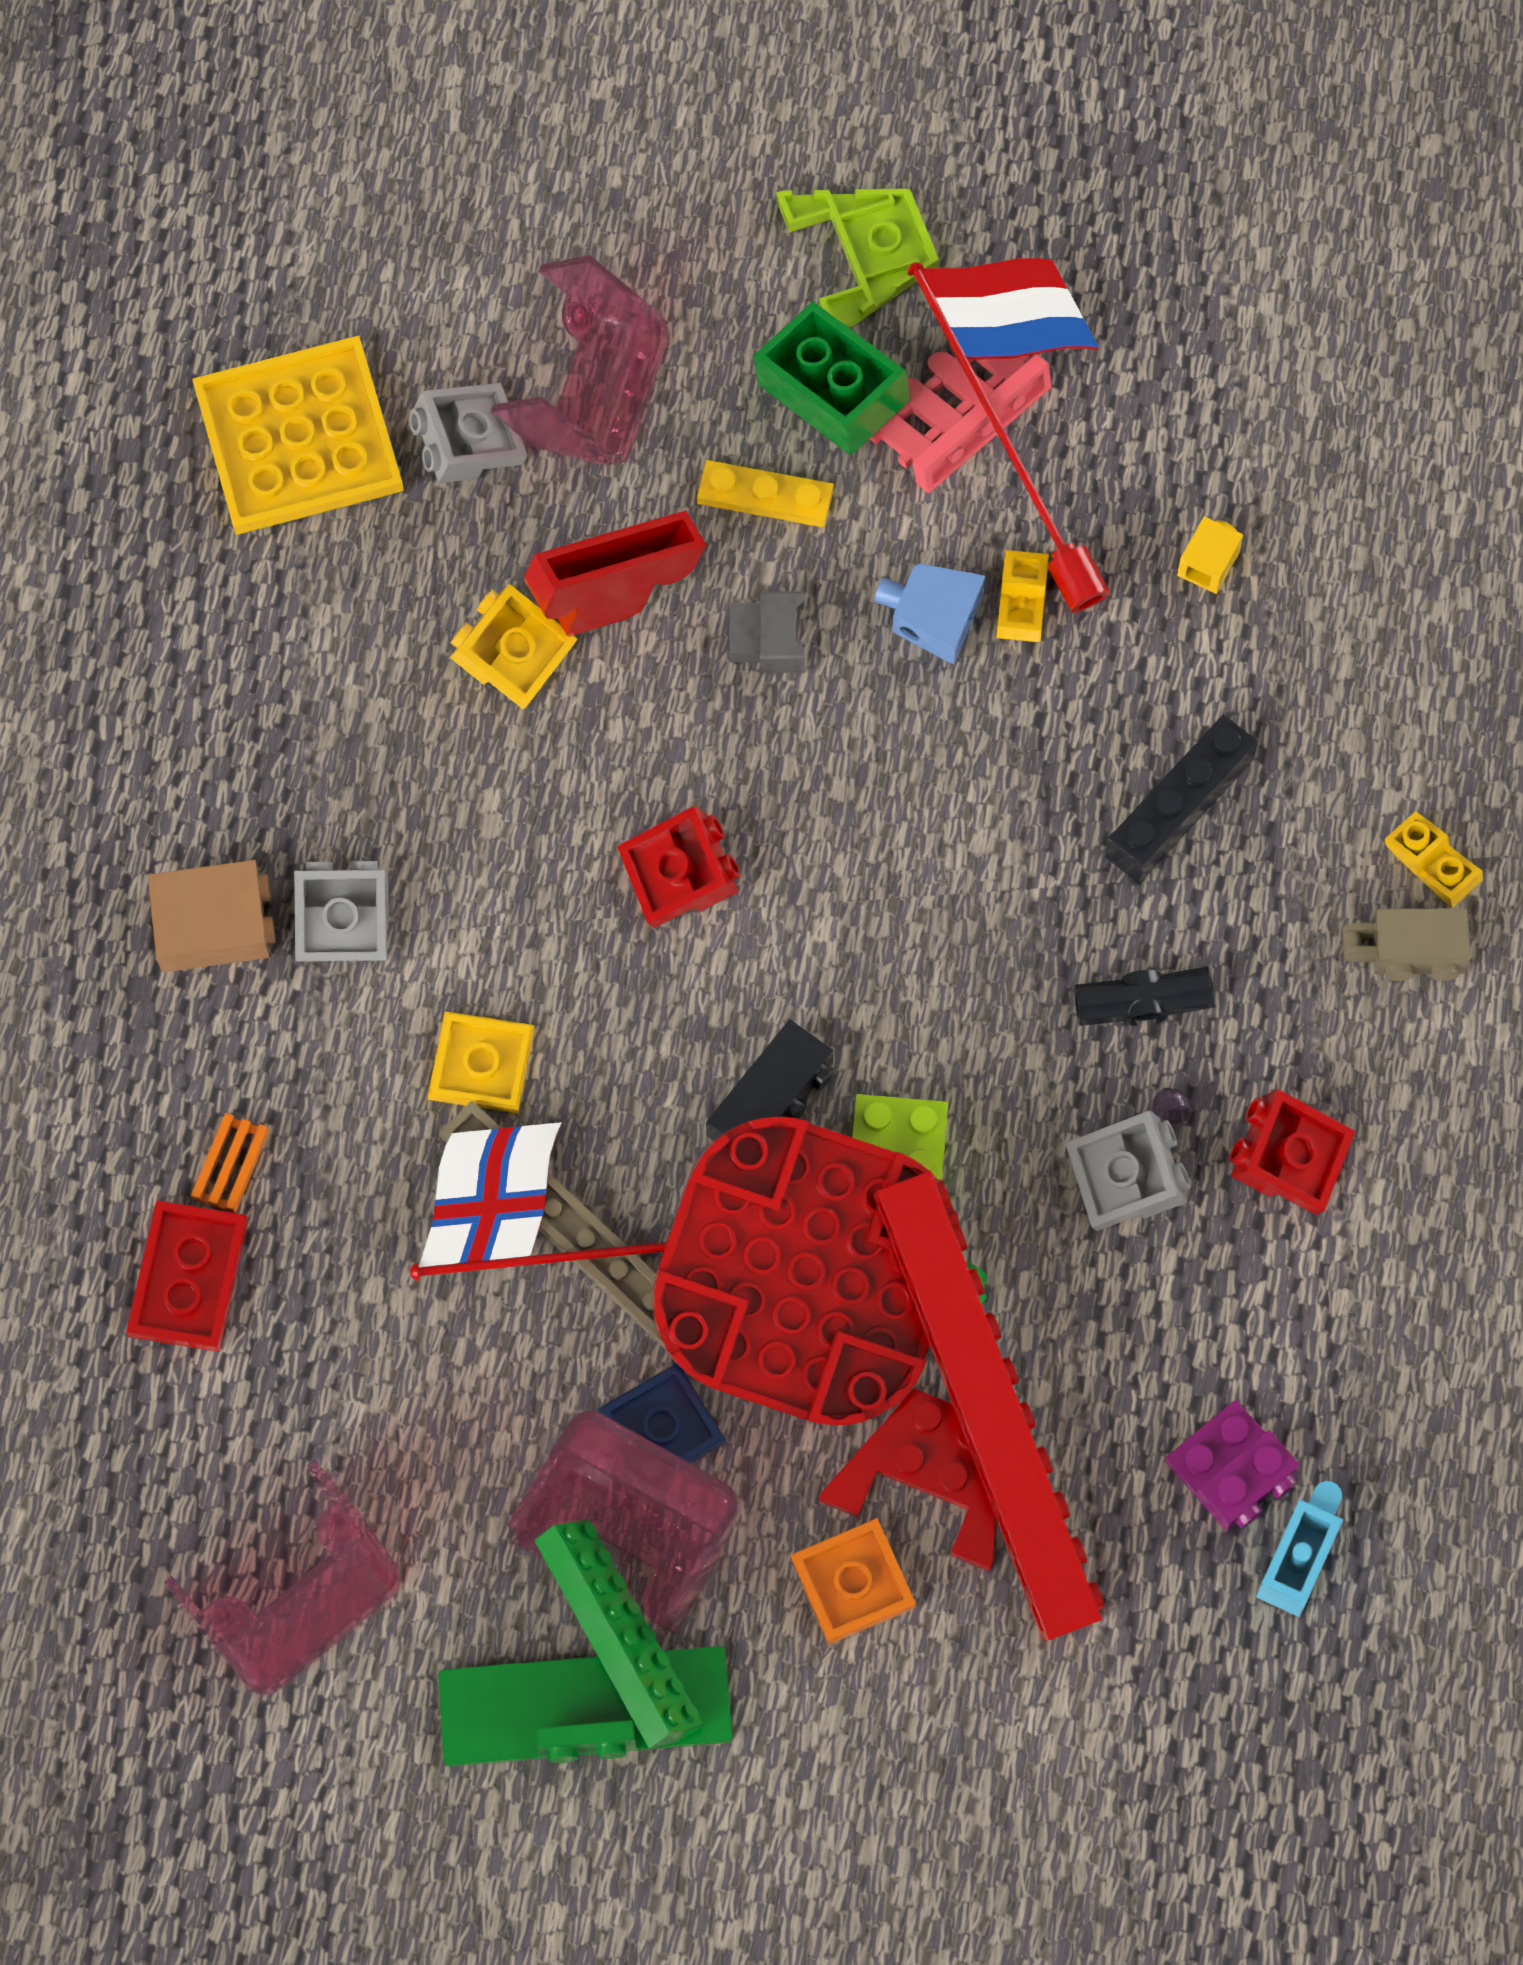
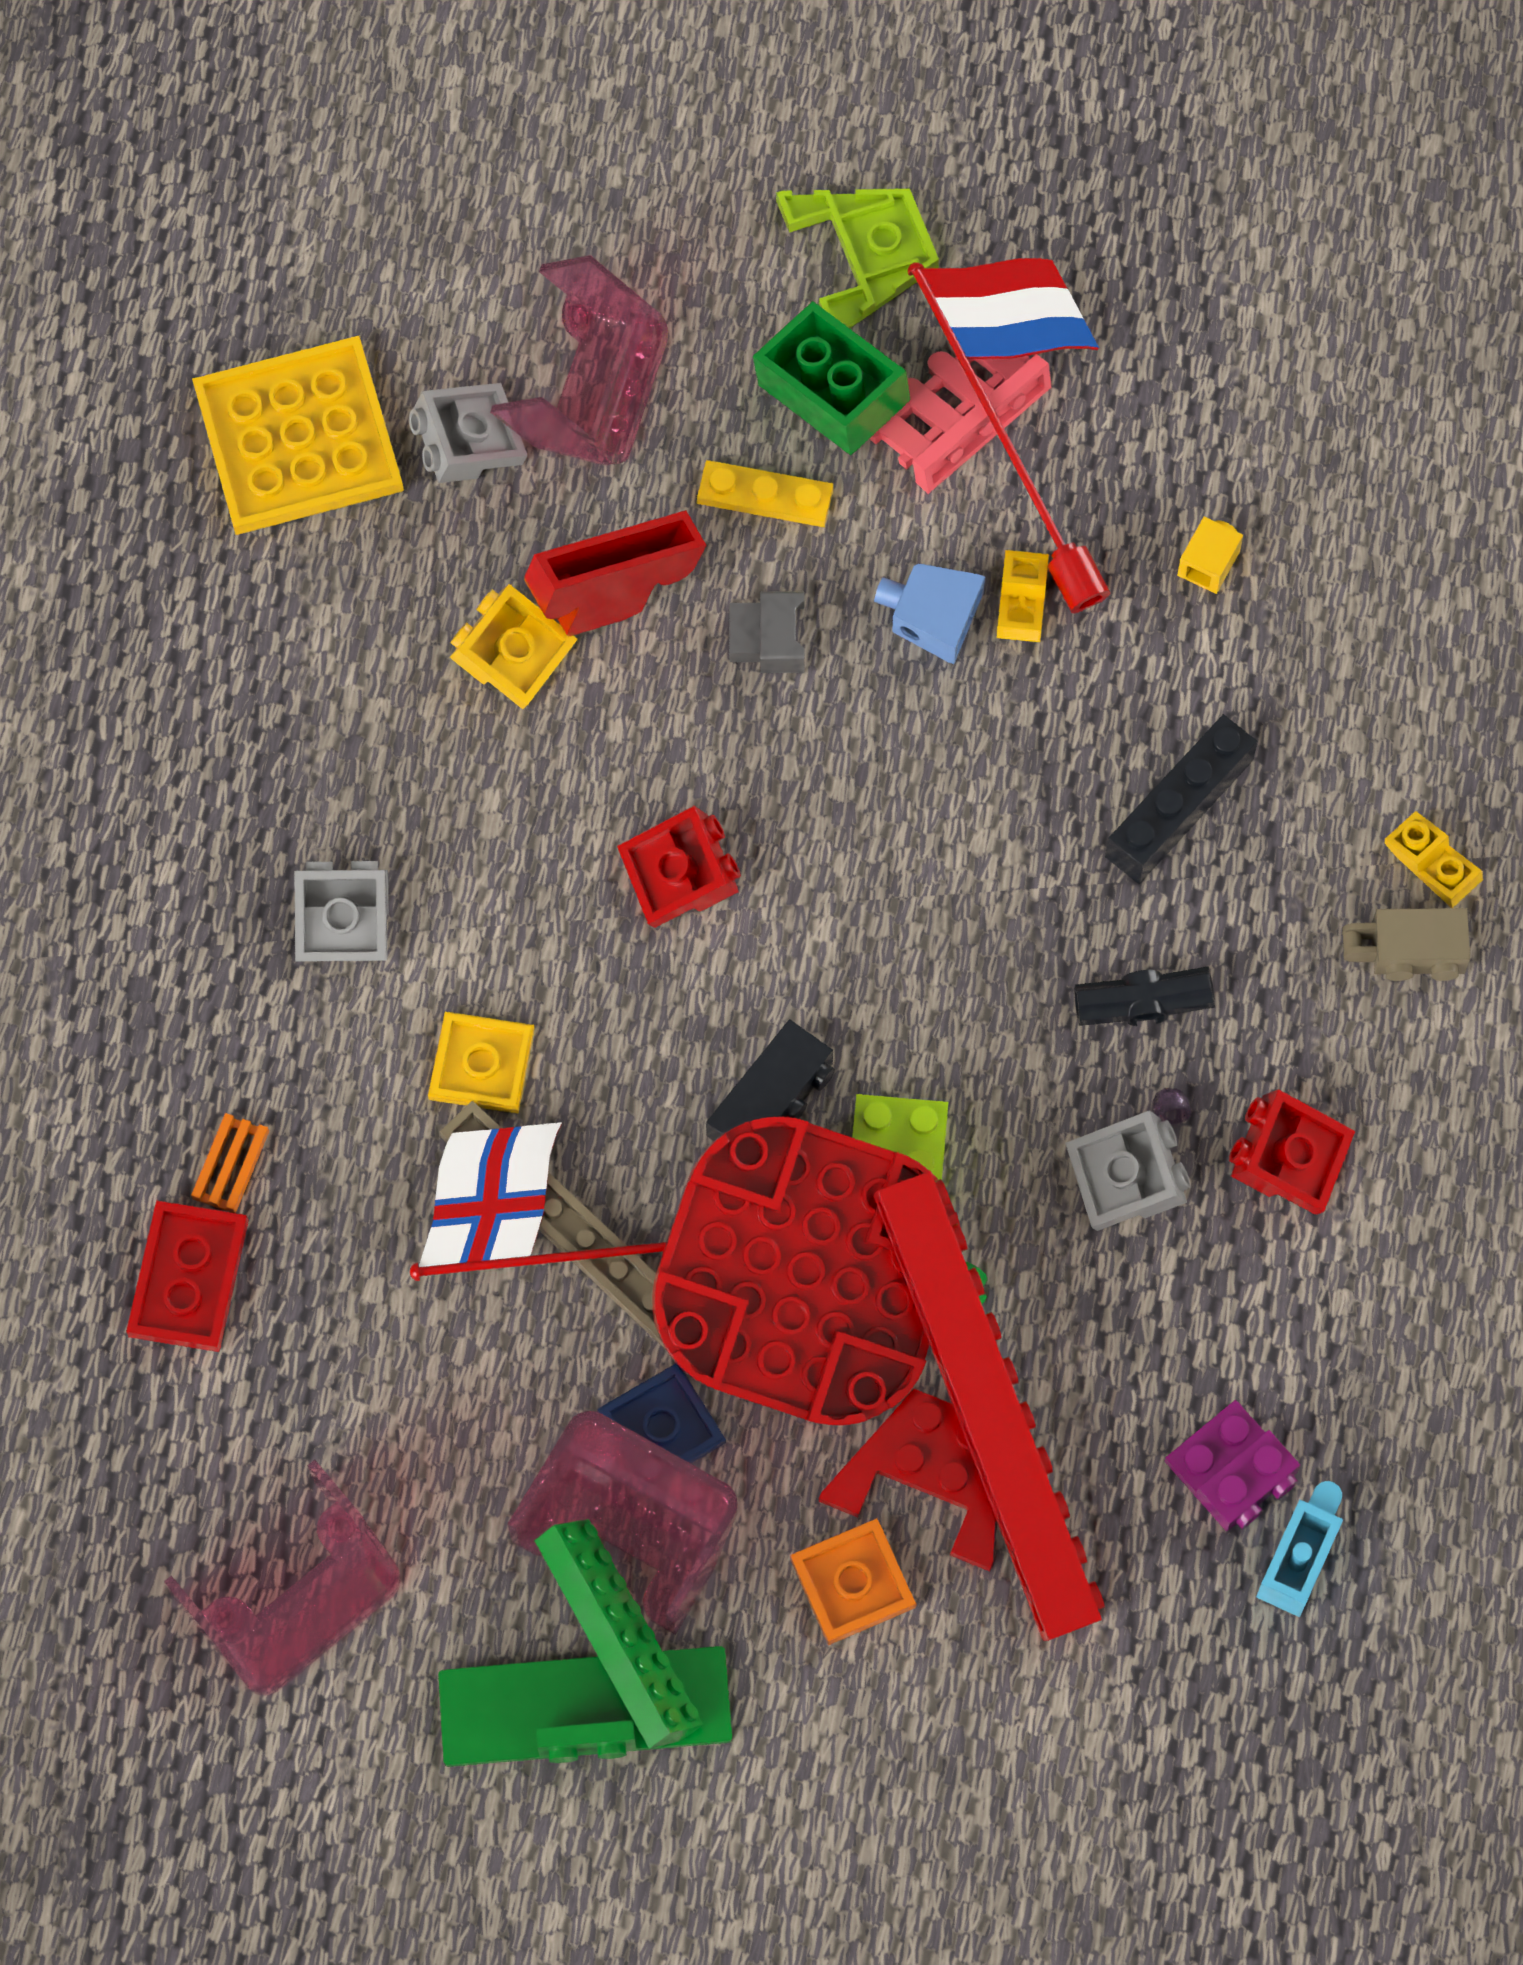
medium nougat brick [148,860,276,973] -> none

